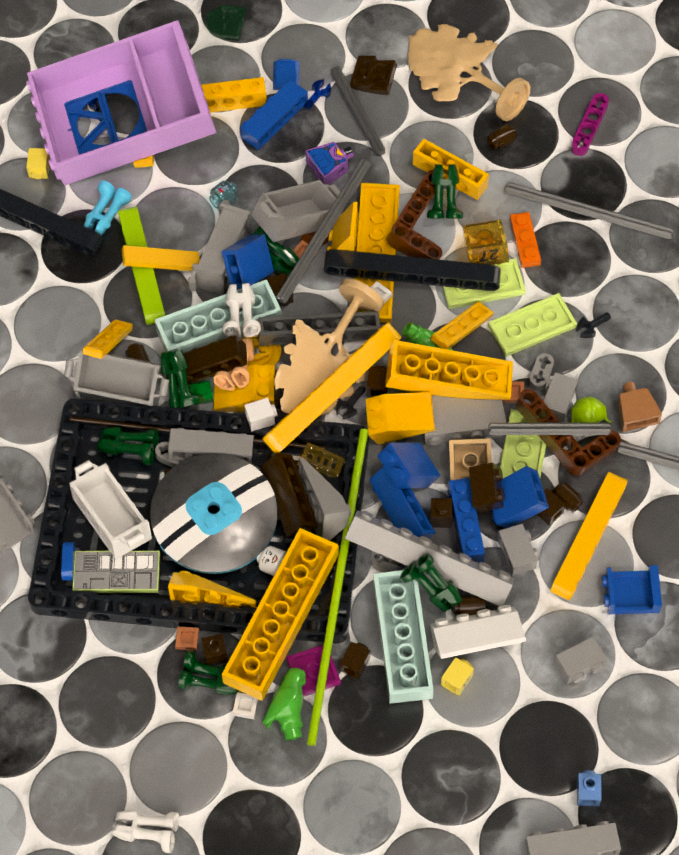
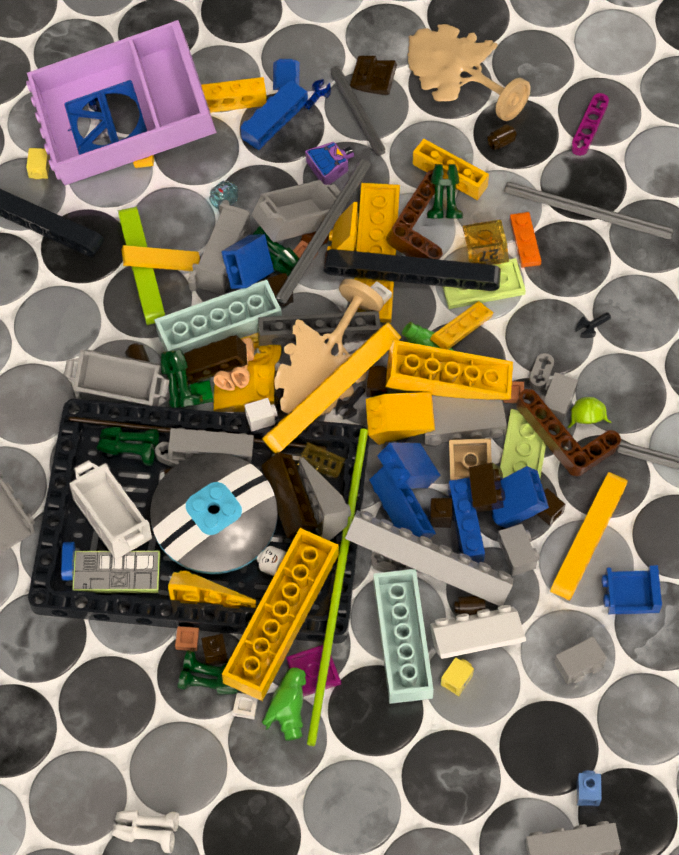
yellow tile [83,319,133,359] -> none
medium azure piece [84,180,132,236] -> none
clear green tile [206,5,247,41] -> none
white piece [222,283,261,338] -> none
dark brown brick [340,641,371,680] -> none
dark green piece [400,553,462,612] -> none
yellowish green tile [488,293,577,357] -> none
axle [488,423,611,435] -> none
dark brown brick [552,483,584,513] -> none
medium nougat torso [618,382,662,432] -> none

